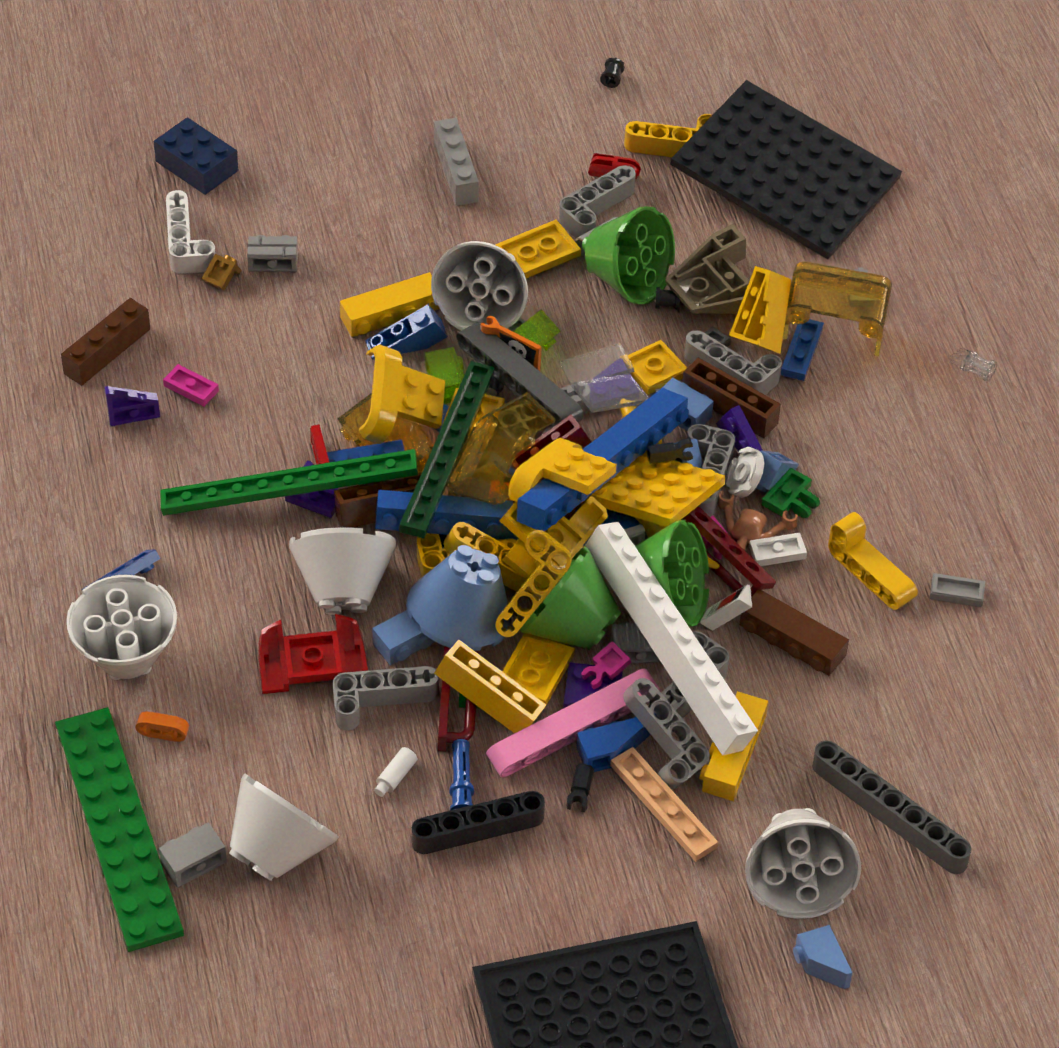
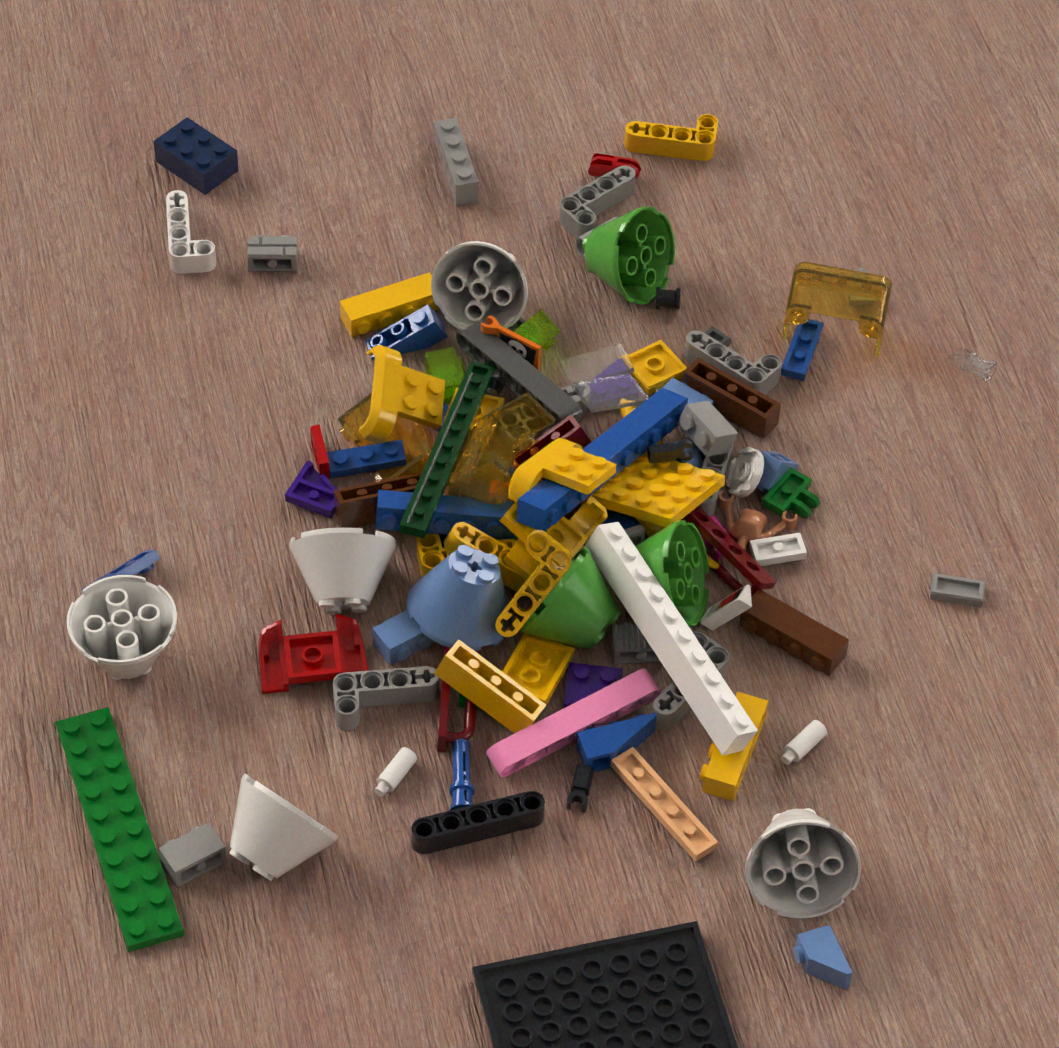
reddish brown brick [61,298,150,386] -> none
dark purple wing [104,386,160,427] -> none
orange beam [135,711,190,742] -> none
green plate [160,449,418,516] -> none
dark pink plate [163,364,219,407] -> none
pearl gold bracket [201,254,242,291] -> none
yellow plate [495,219,581,279] -> none
dark pink plate [581,641,631,689] -> none
black bush [600,58,625,88] -> none
light grey beam [623,678,710,790] -> none
dark tan wedge [665,224,777,314] -> none
black plate [670,80,902,259] -> none
dark purple wing [716,405,763,452] -> none
yellow wedge [729,266,791,354] -> none
dark grey beam [812,740,971,874] -> none
yellow beam [828,512,918,610] -> none
none -> light grey brick [677,400,738,457]
none -> white cylinder [781,720,827,765]

